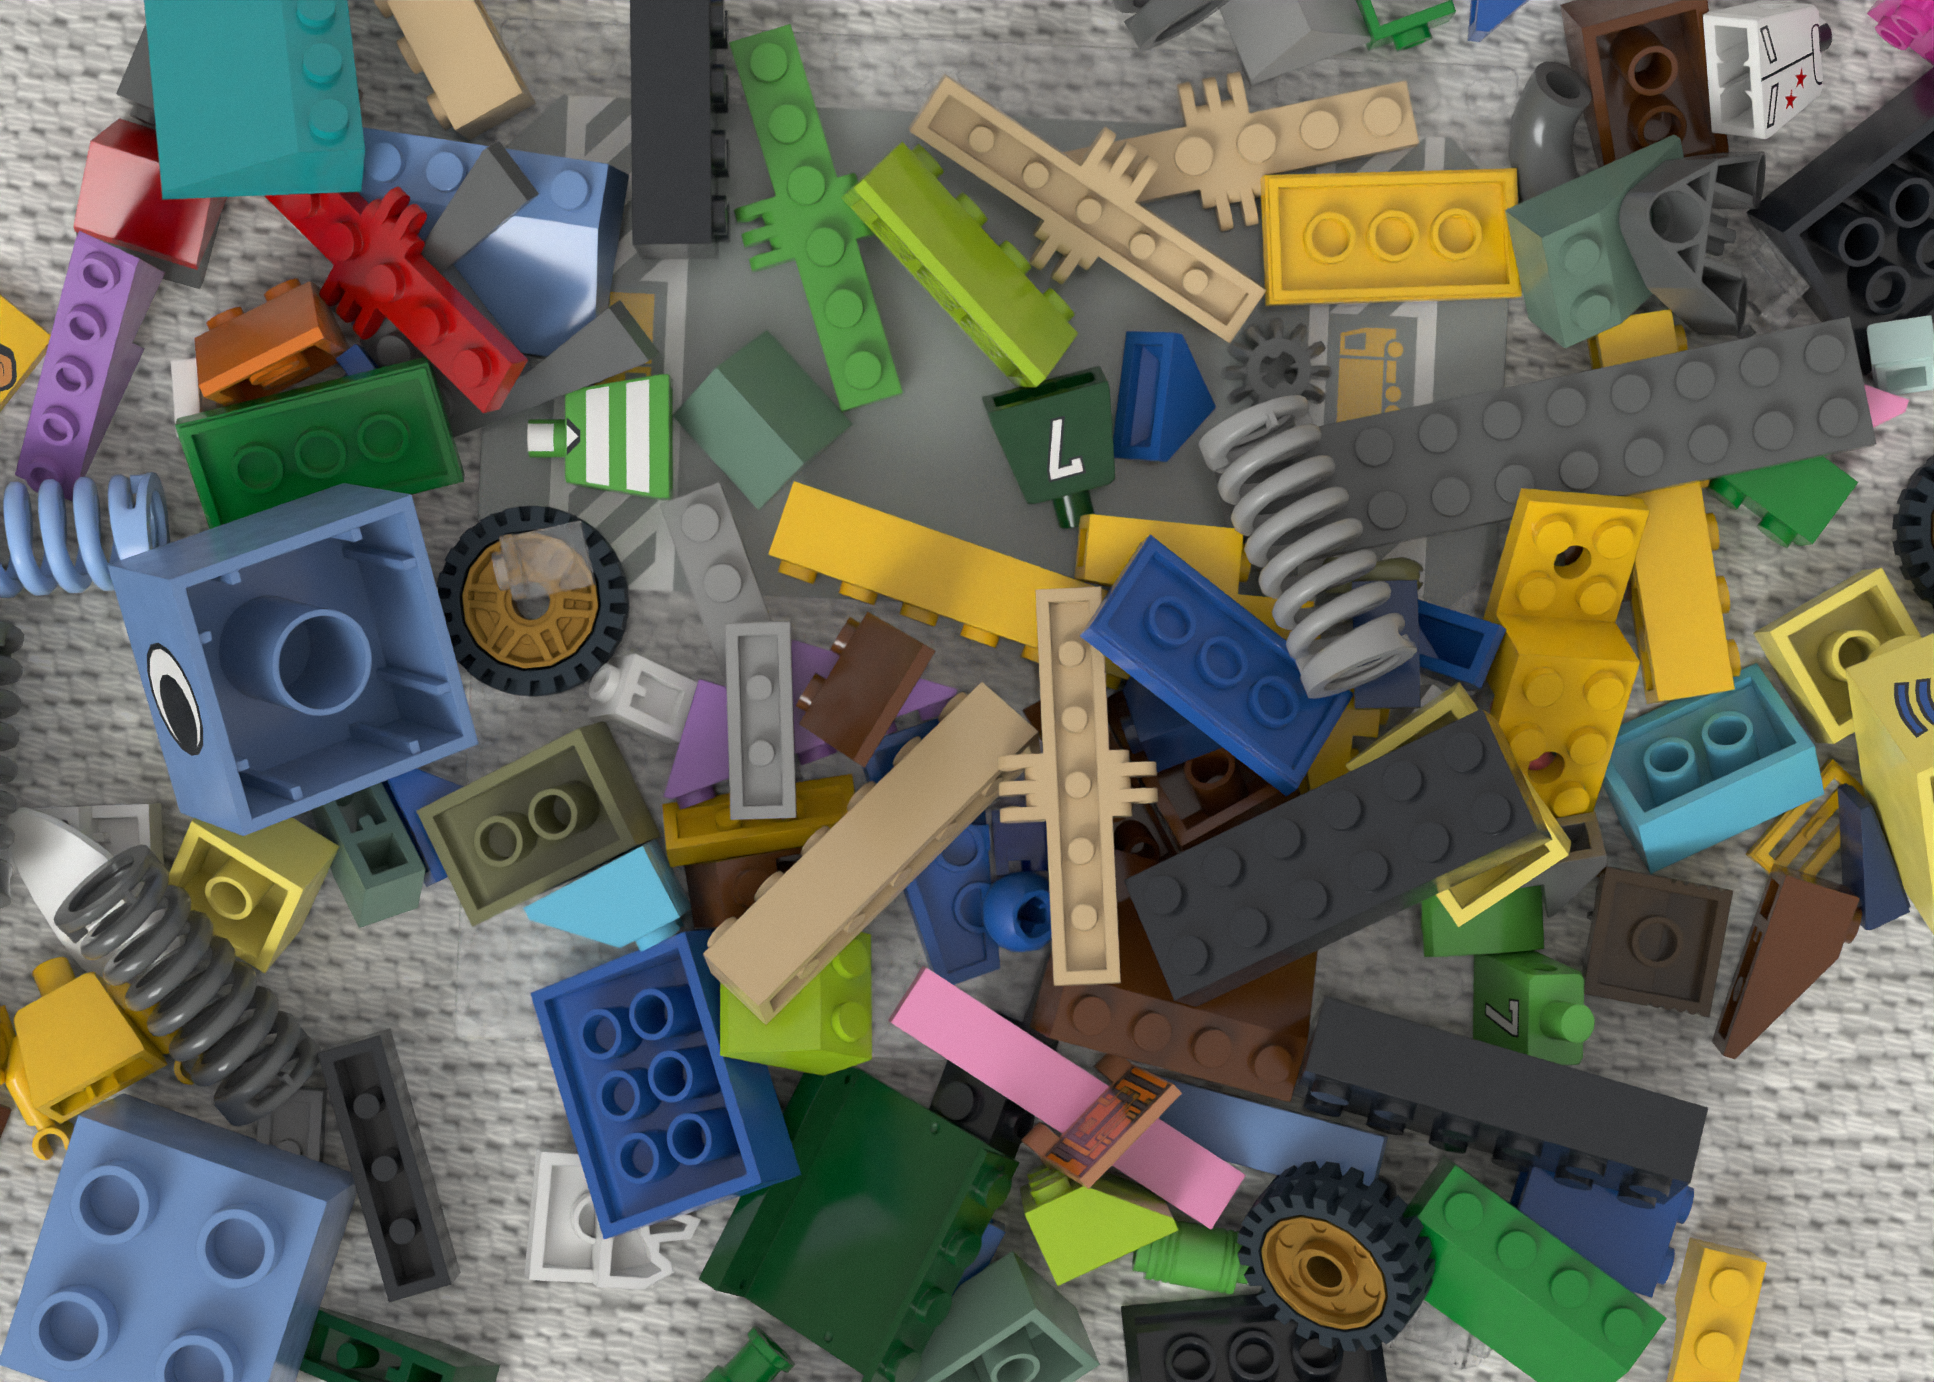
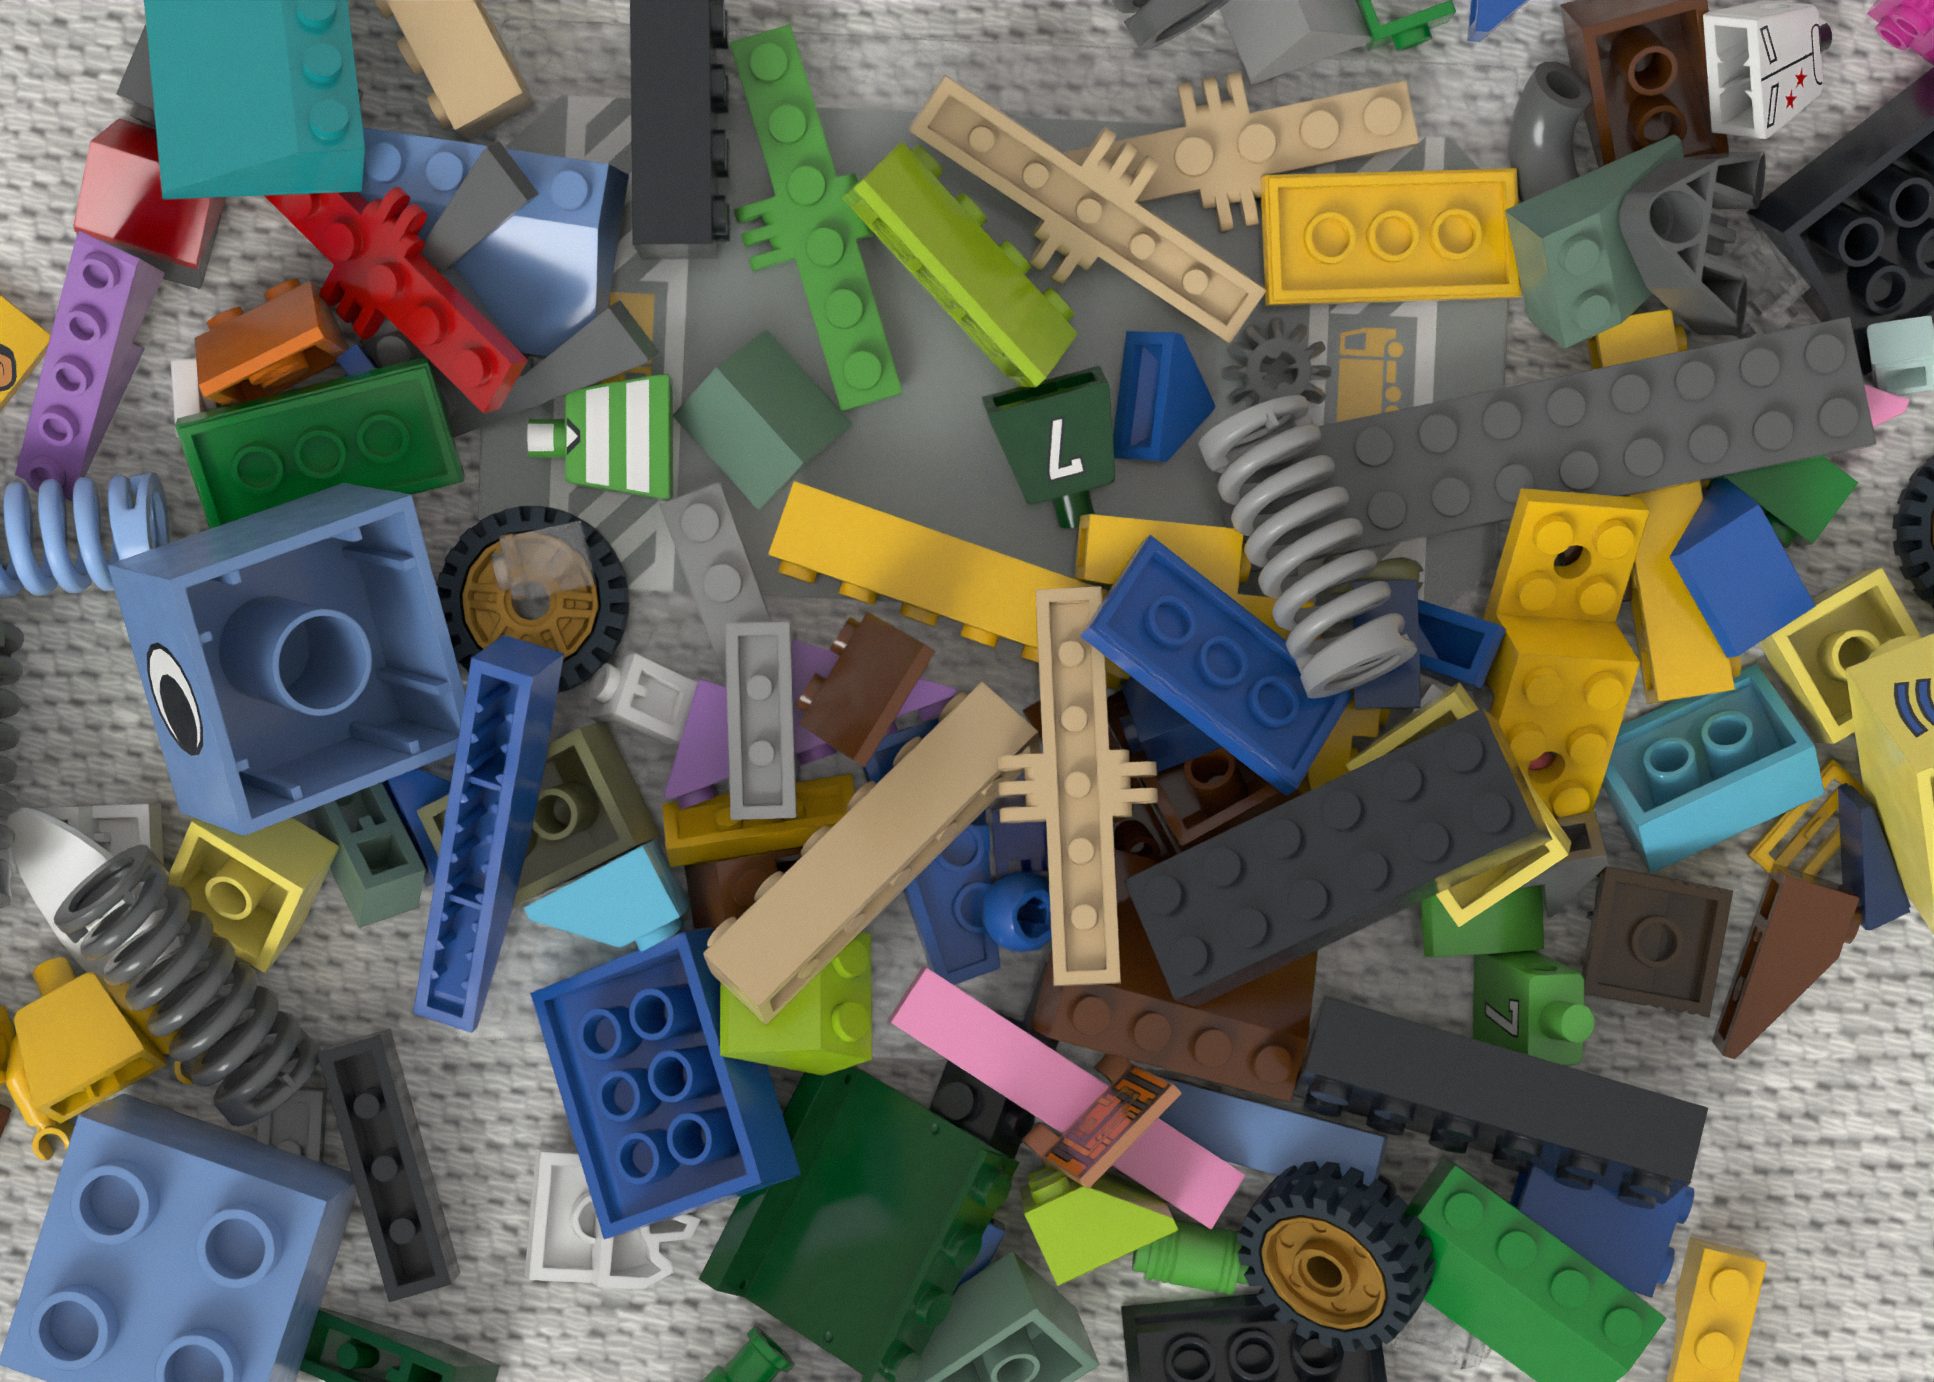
none -> blue slope [413,635,564,1033]
none -> blue slope [1670,478,1816,658]

